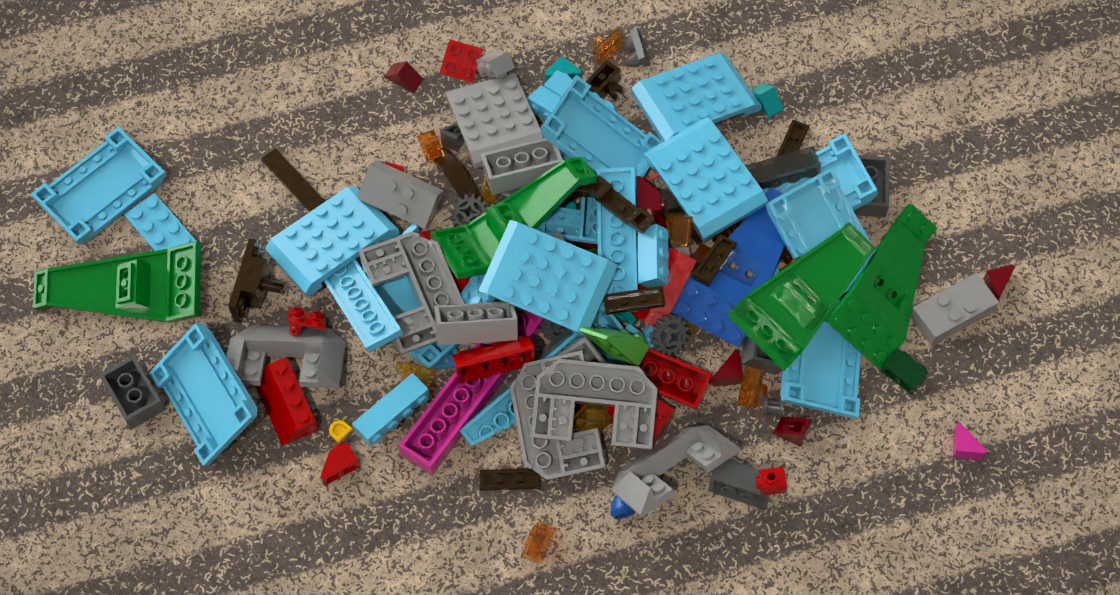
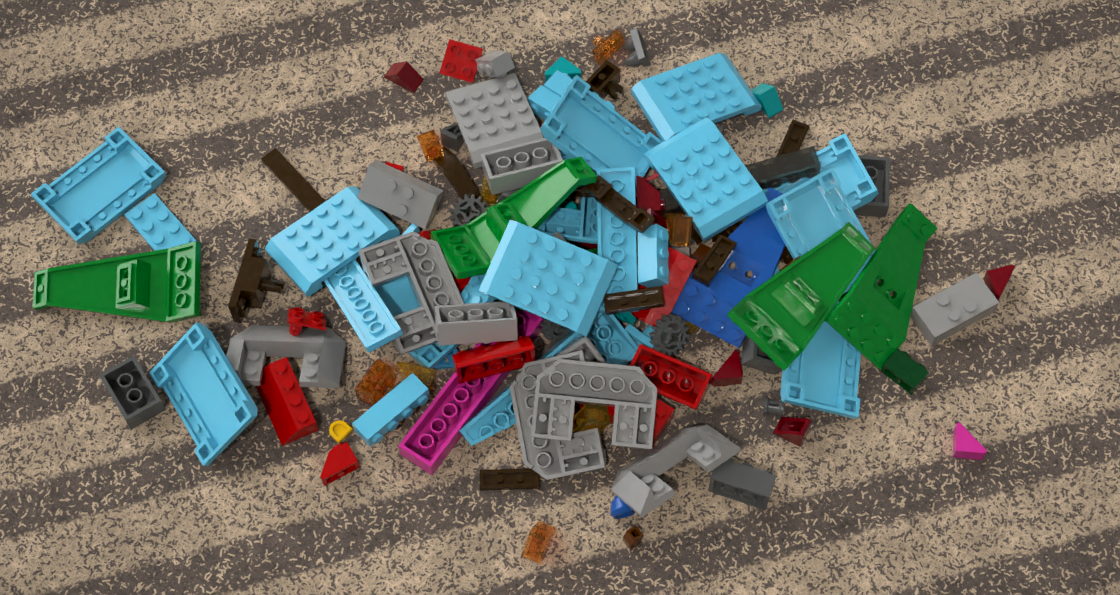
bright green slope [579,327,650,367] -> none
clear orange tile [737,366,768,409] -> none
red brick [755,467,787,496] -> none
none -> clear orange brick [355,359,396,407]
none -> reddish brown piece [623,526,644,550]

